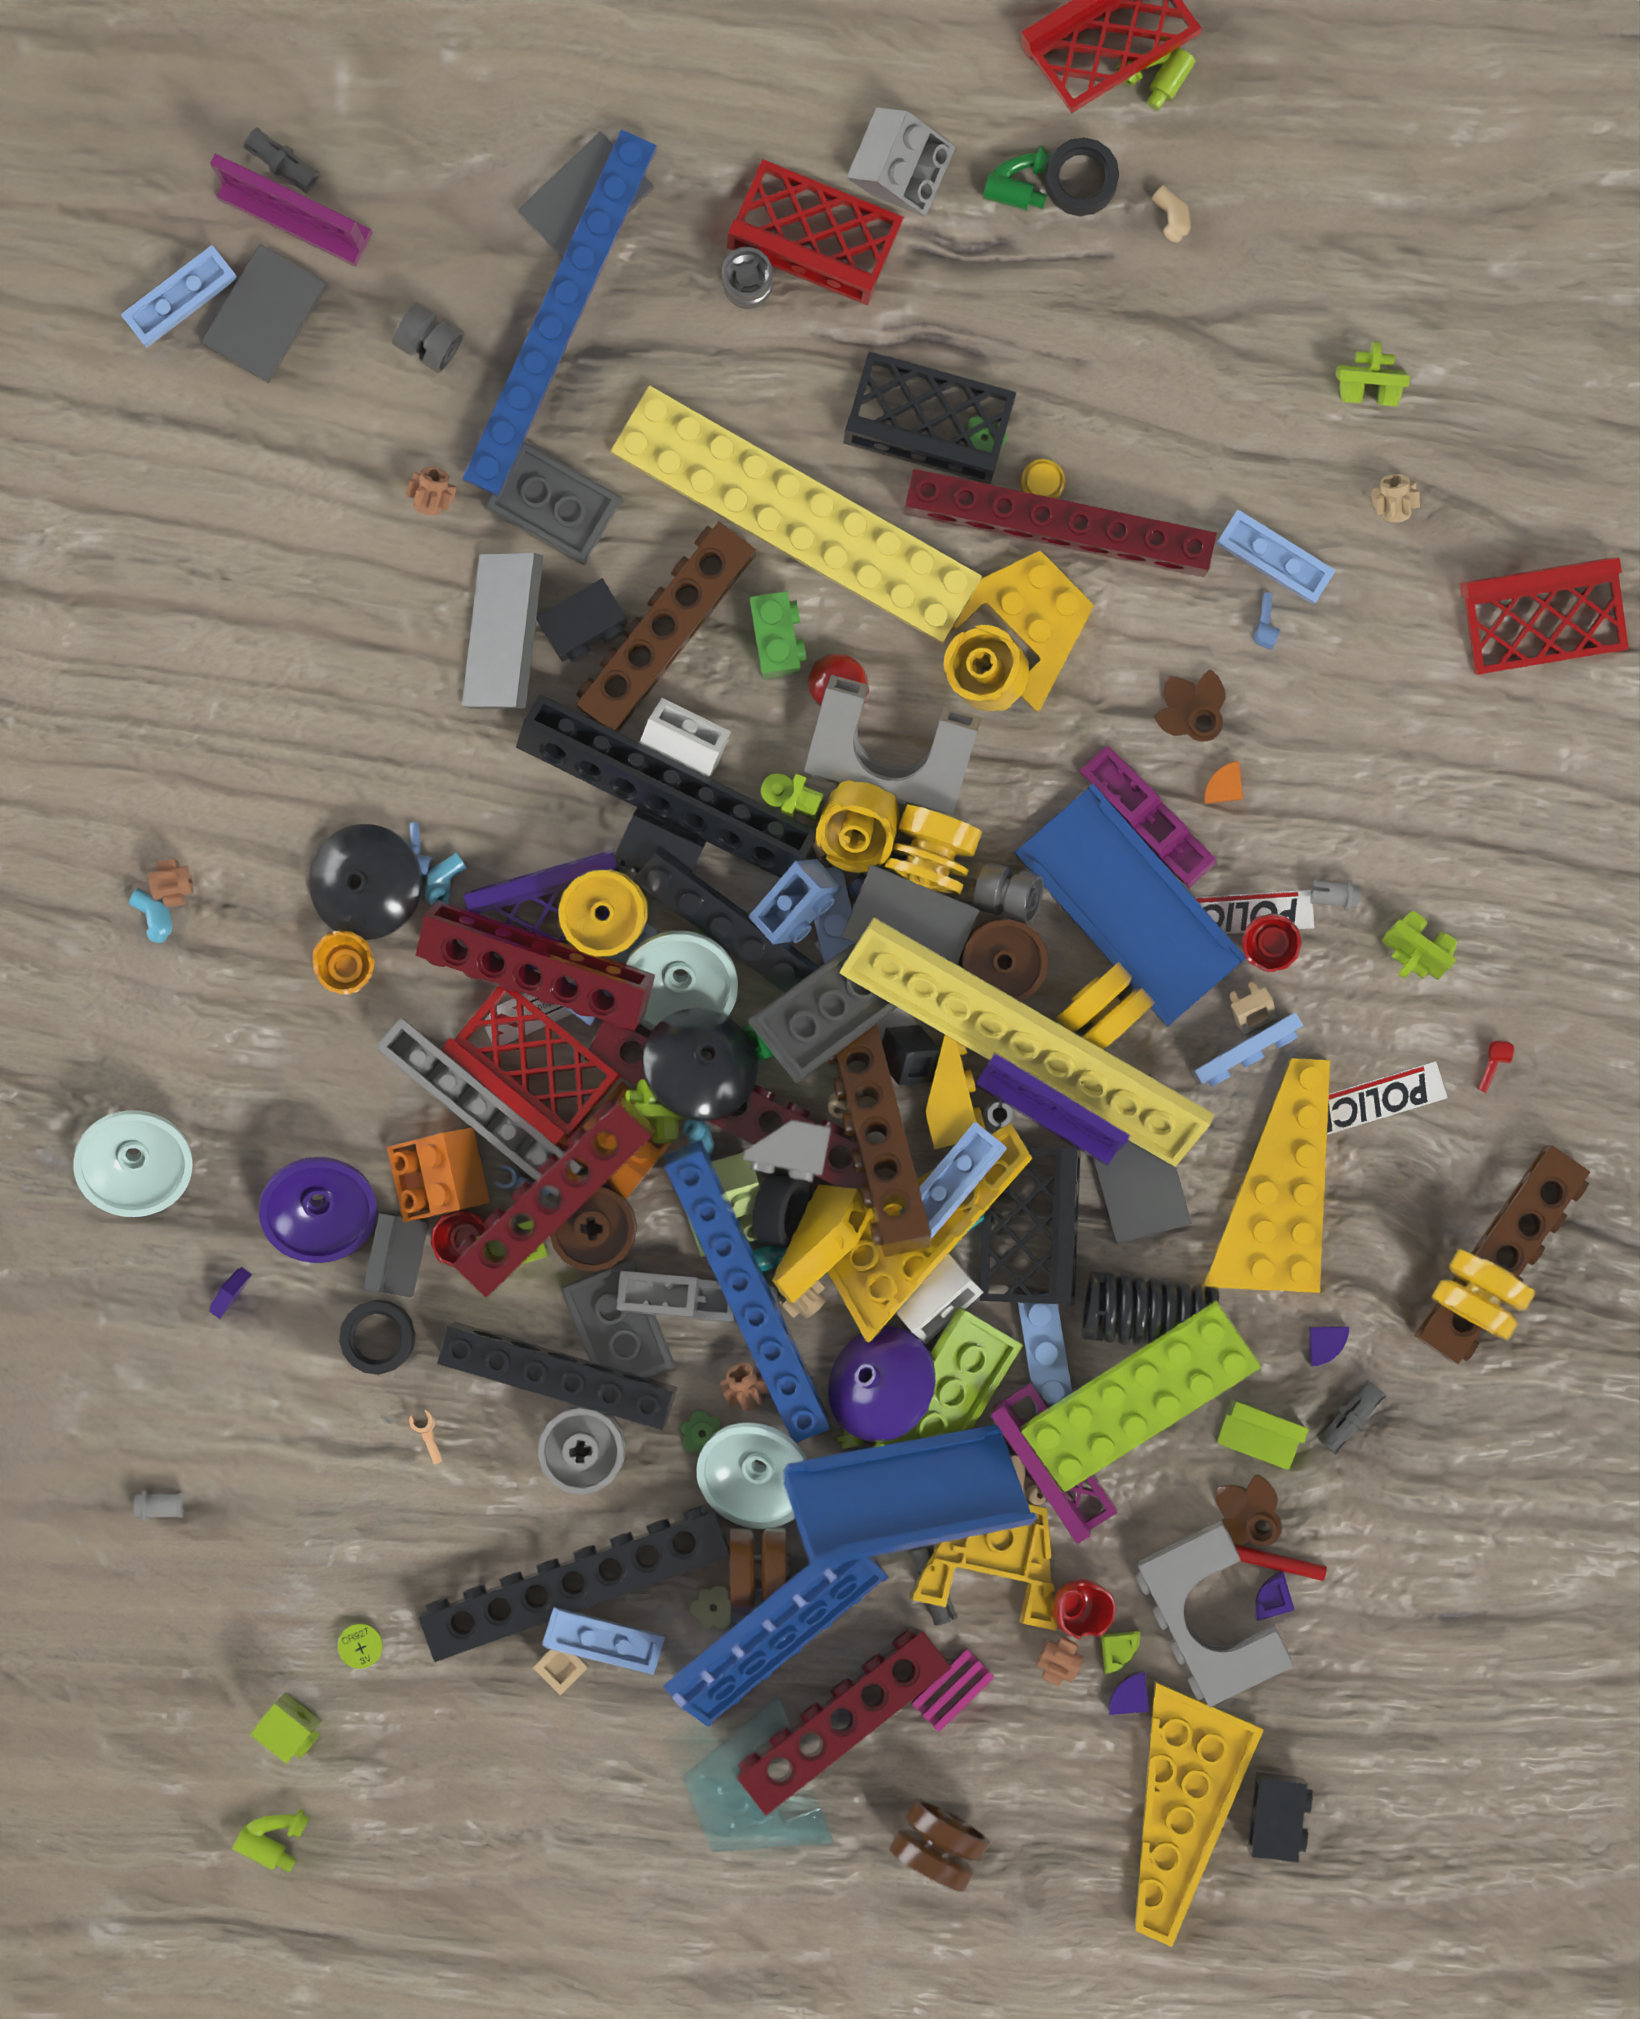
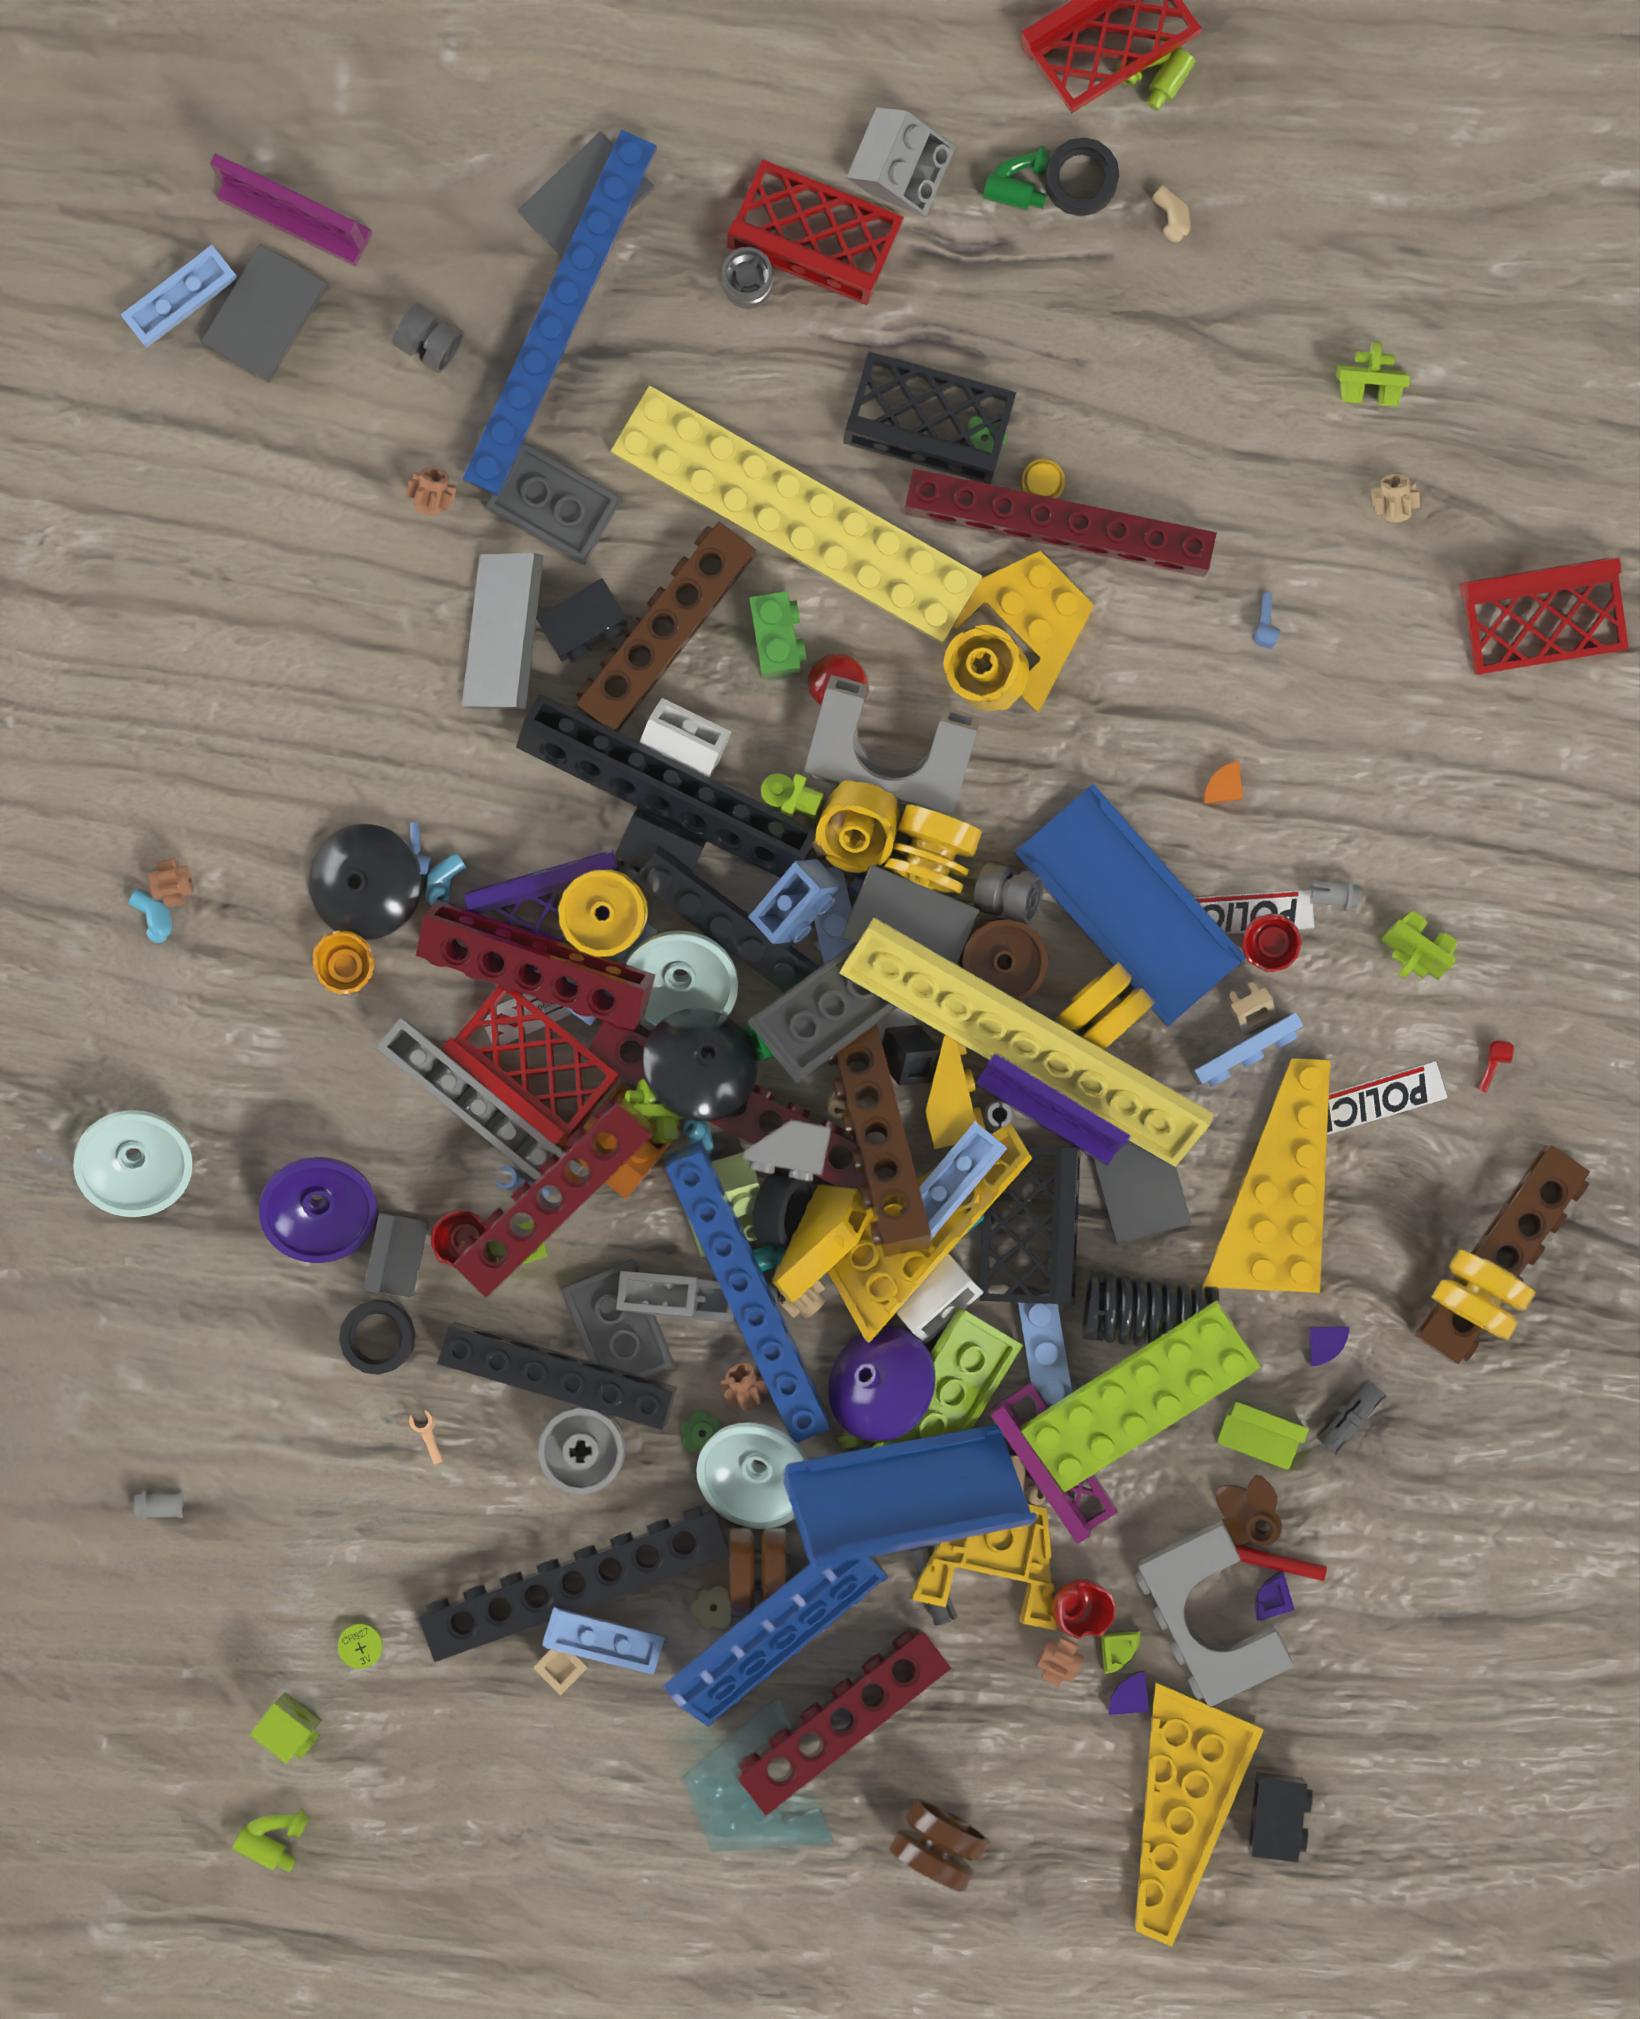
dark purple tile [209,1267,252,1319] -> none
dark grey pin [243,127,320,193] -> none
orange slope [386,1127,490,1223] -> none
reddish brown wheel [550,1186,638,1272] -> none
dark pink tile [911,1648,994,1732] -> none
magenta slope [1079,745,1217,889] -> none
reddish brown plate [1154,670,1226,742] -> none
light blue plate [1216,510,1336,605] -> none

